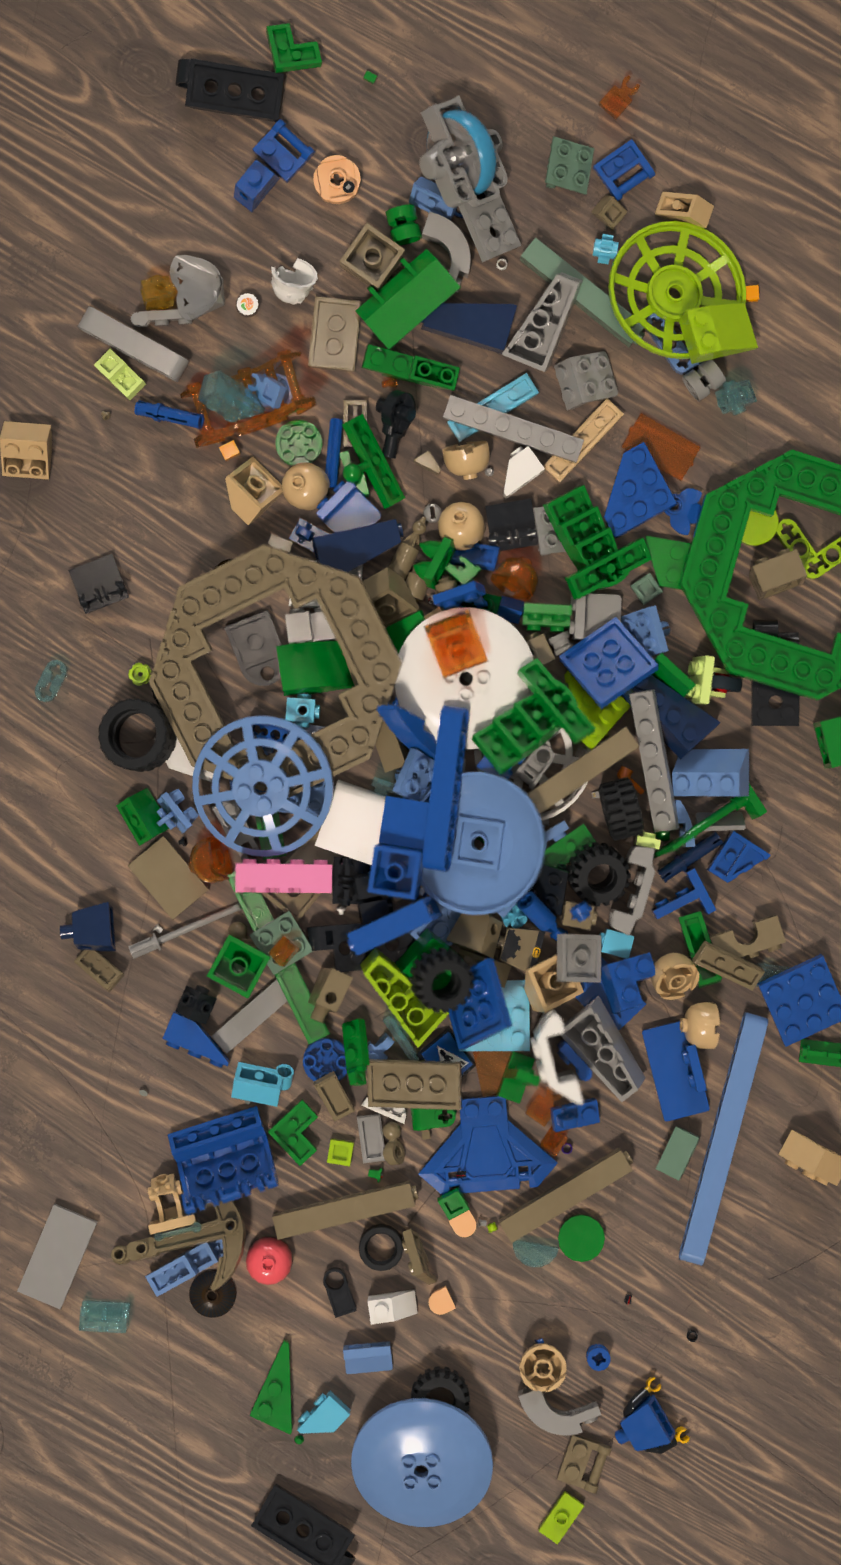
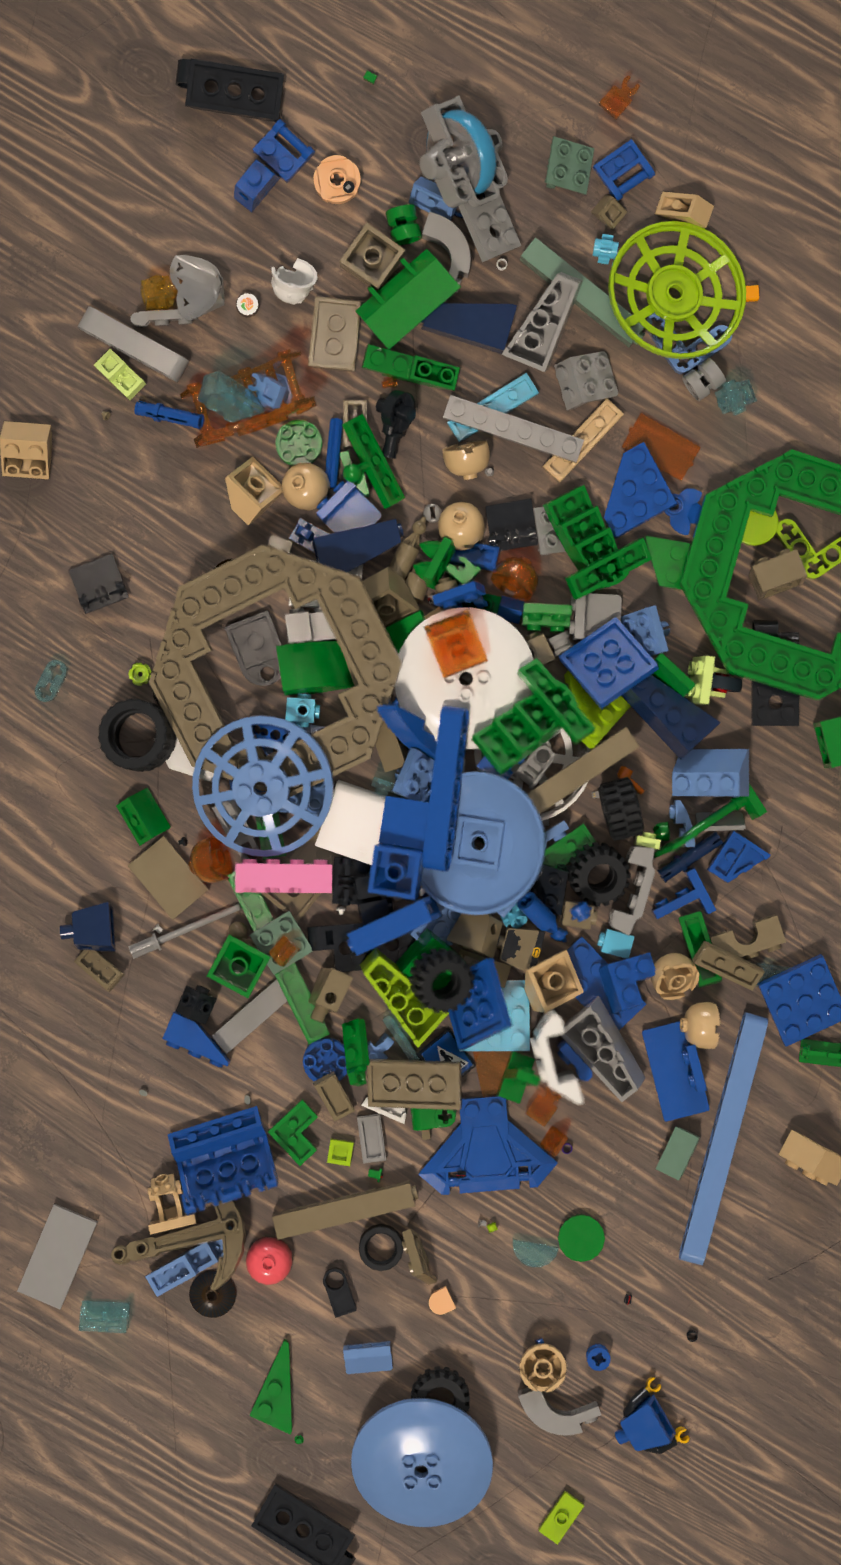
clear light blue hinge [154,1222,201,1241] -> none
medium blue hips [157,789,199,834] -> none
light orange piece [219,440,240,461] -> none
medium azure hinge [231,1062,294,1107] -> none
green plate [266,23,322,73] -> none
medium azure slope [297,1391,351,1433] -> none
white slope [368,1289,418,1324] -> none
dark tan plate [383,1121,405,1166] -> none
dark tan slope [414,451,441,475] -> none
green tile [438,1187,470,1220] -> none
light nougat tile [448,1210,476,1237] -> none
dark tan brick [499,1148,634,1243] -> none
white slope [503,446,545,499] -> none
blue hinge [550,1098,600,1132] -> none
dark tan plate [556,1434,612,1494] -> none
light grey plate [557,934,601,982] -> none
light grey plate [629,689,679,832] -> none
sand green tile [630,573,663,605] -> none
lime slope [678,303,758,364] -> none

